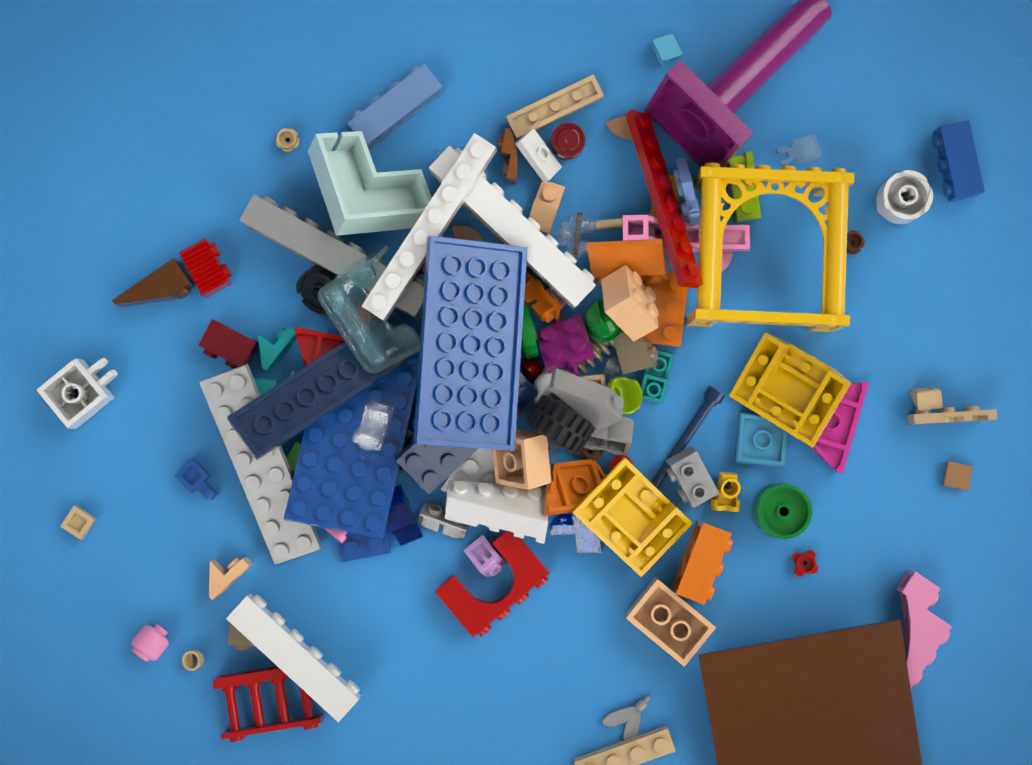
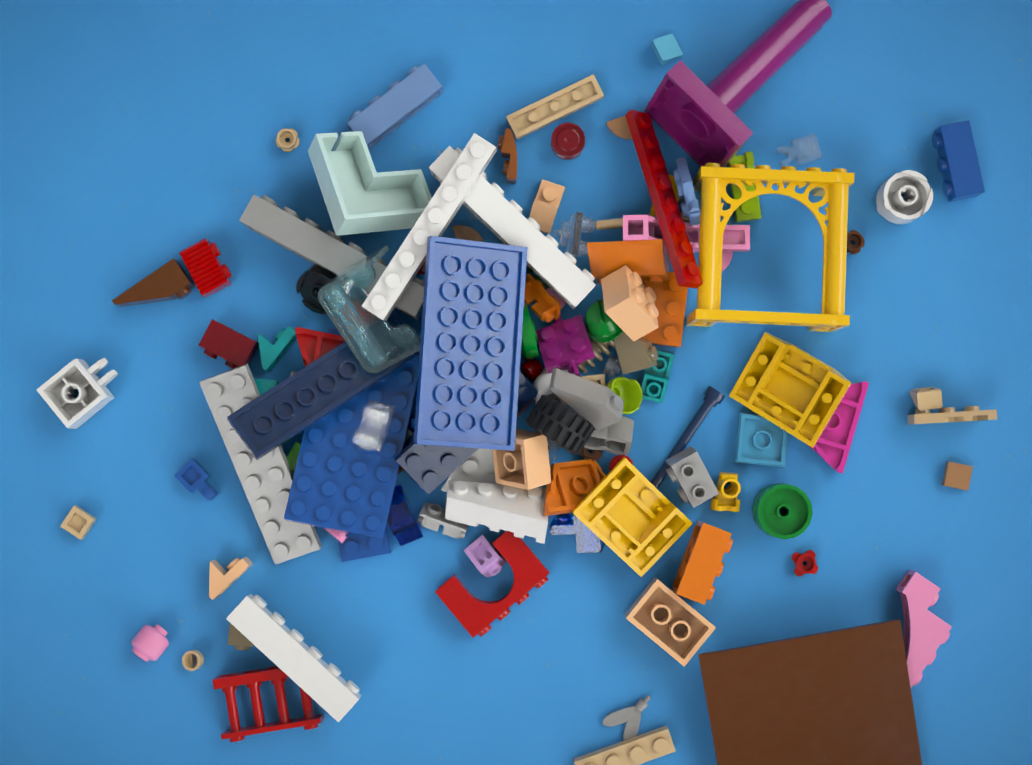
white plate [515,128,562,183] -> none

